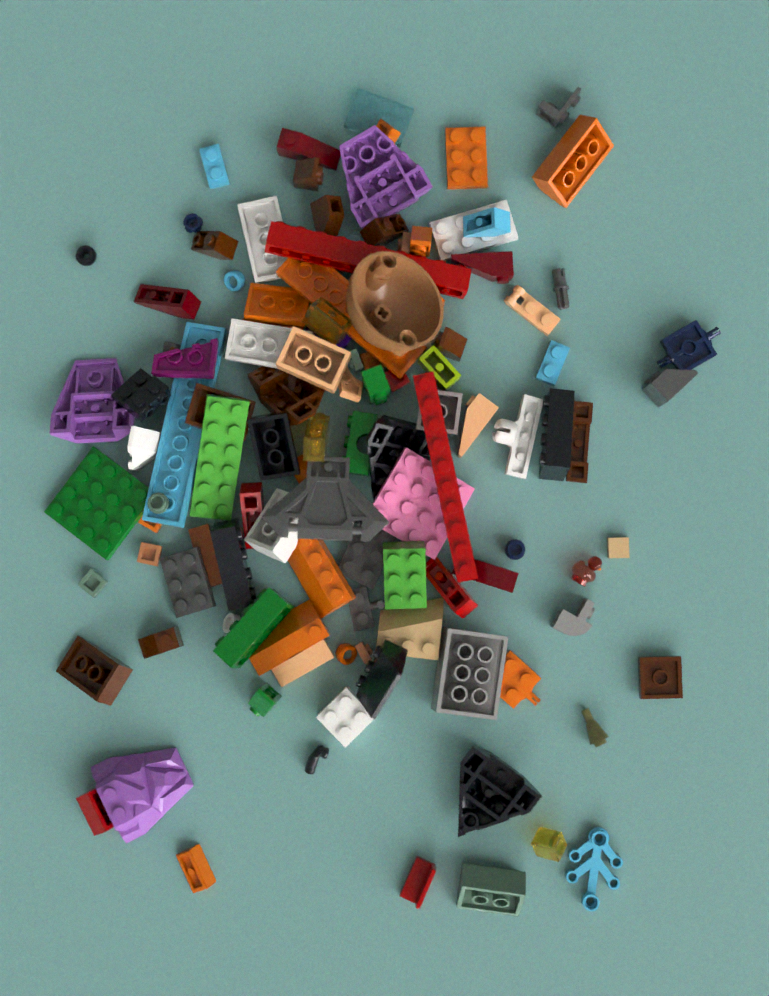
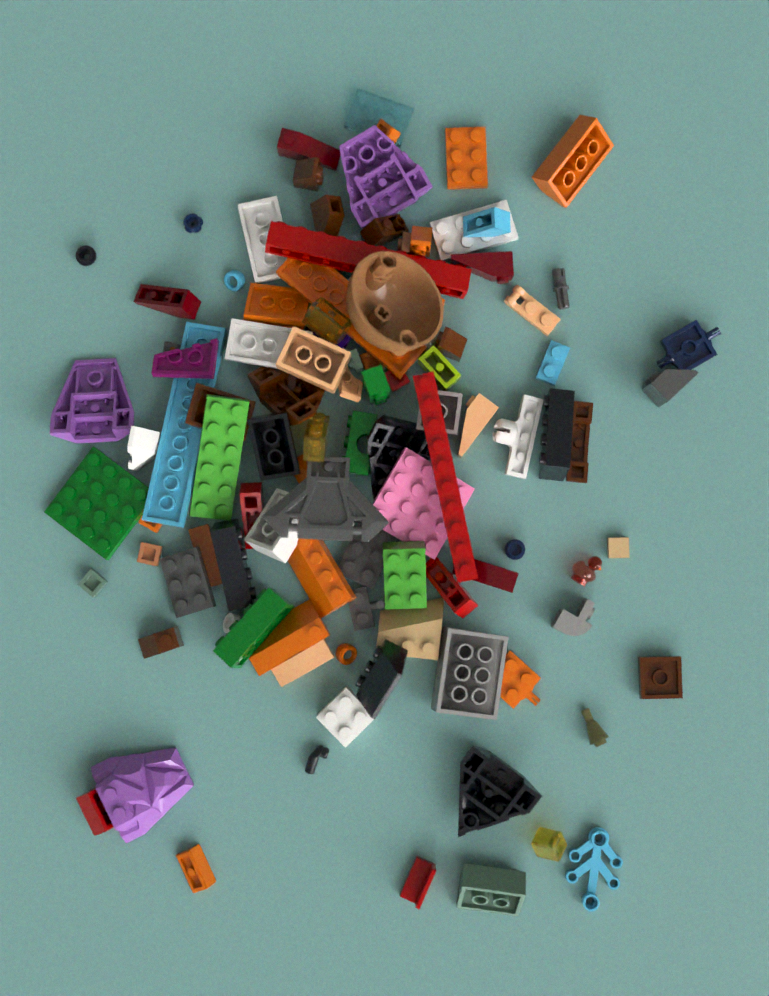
reddish brown slope [56,636,133,706] -> none
black plate [111,368,171,423] -> none
sand green plate [148,493,169,514] -> none
reddish brown slope [191,231,239,260] -> none
medium azure plate [199,144,230,189] -> none
green slope [248,683,282,717] -> none
nougat plate [355,641,374,664] -> none
dark grey bracket [536,87,581,127] -> none

